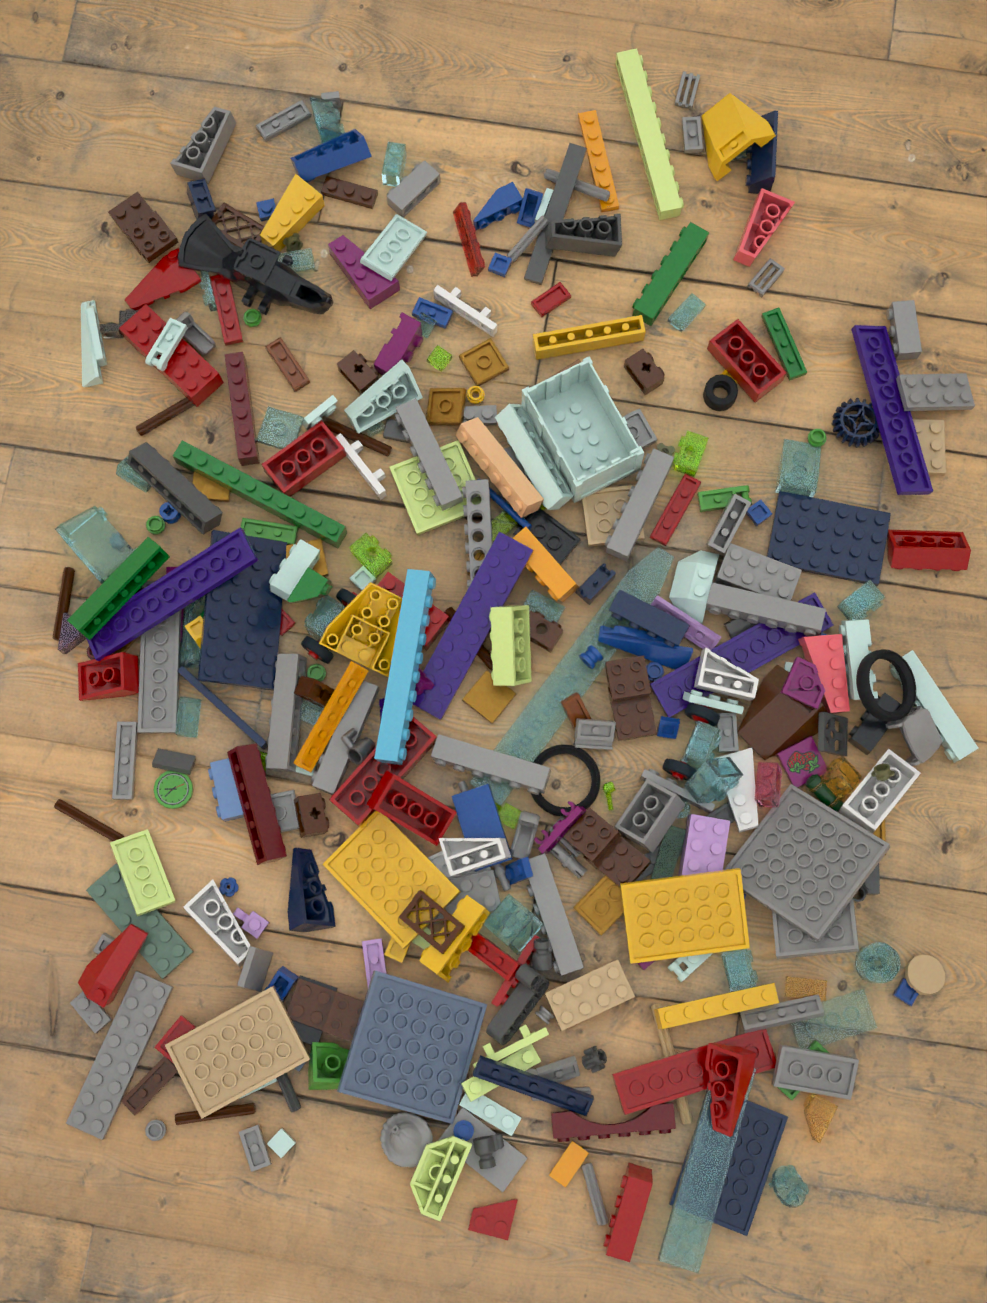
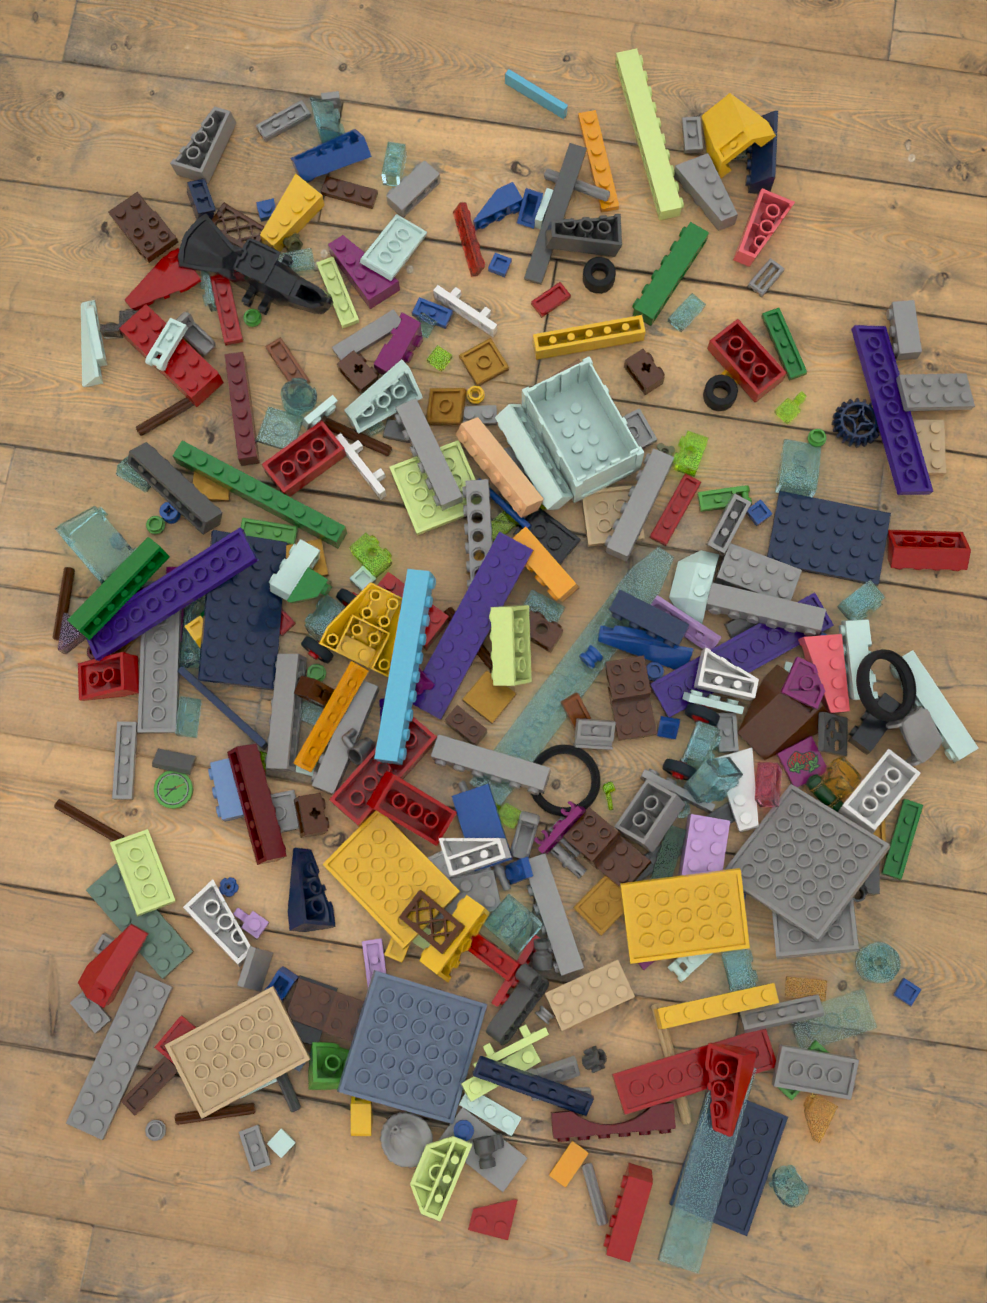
light grey axle [507,216,549,262] -> none
dark blue hinge [575,563,616,605] -> none
light grey tile [675,71,700,109] -> none
olive plate [871,764,895,781] -> none
tan tile [905,954,945,996] -> none
none -> clear light blue cone [281,378,317,416]
none -> yellowish green plate [316,257,359,329]
none -> light grey tile [332,309,401,361]
none -> yellow slope [351,1096,373,1136]
none -> reddish brown brick [445,705,487,746]
none -> medium azure tile [505,69,568,119]
none -> black tyre [583,257,616,293]
none -> light grey wedge [673,153,738,231]
none -> clear neon green plate [774,391,807,425]
none -> green plate [881,799,923,880]

